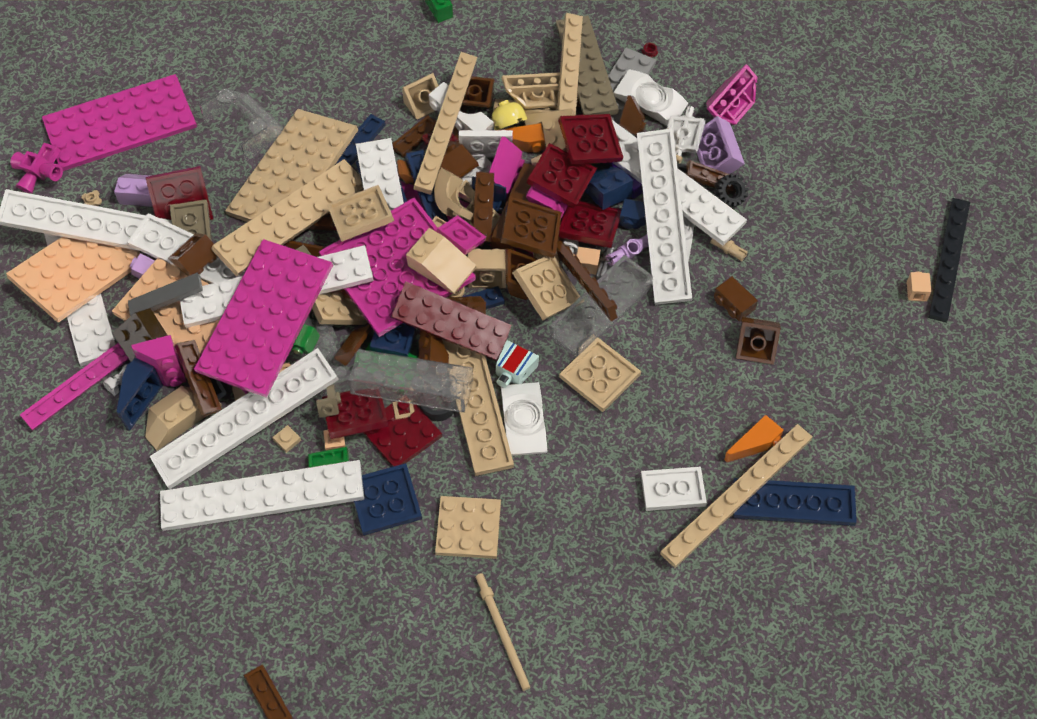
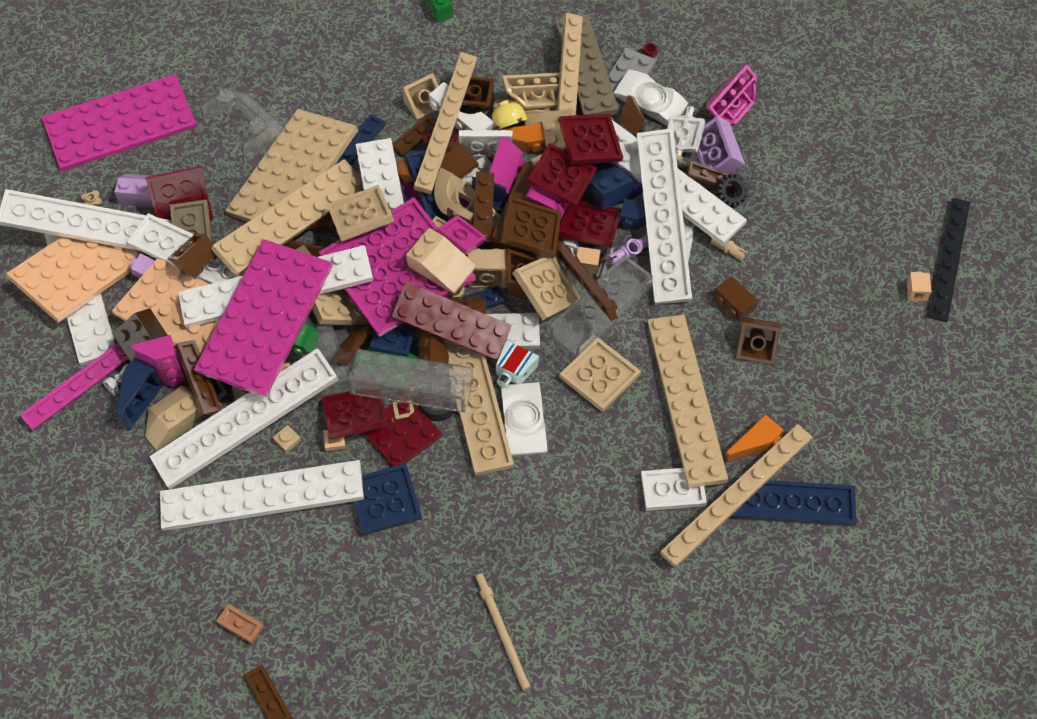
dark pink brick [10,143,63,194] -> none
dark grey tile [128,273,203,316] -> none
green plate [308,446,349,468] -> none
dark tan bracket [316,384,341,417] -> none
tan plate [435,496,501,559] -> none
none -> nougat plate [216,604,264,644]
none -> white plate [486,313,540,349]
none -> tan plate [647,315,728,488]

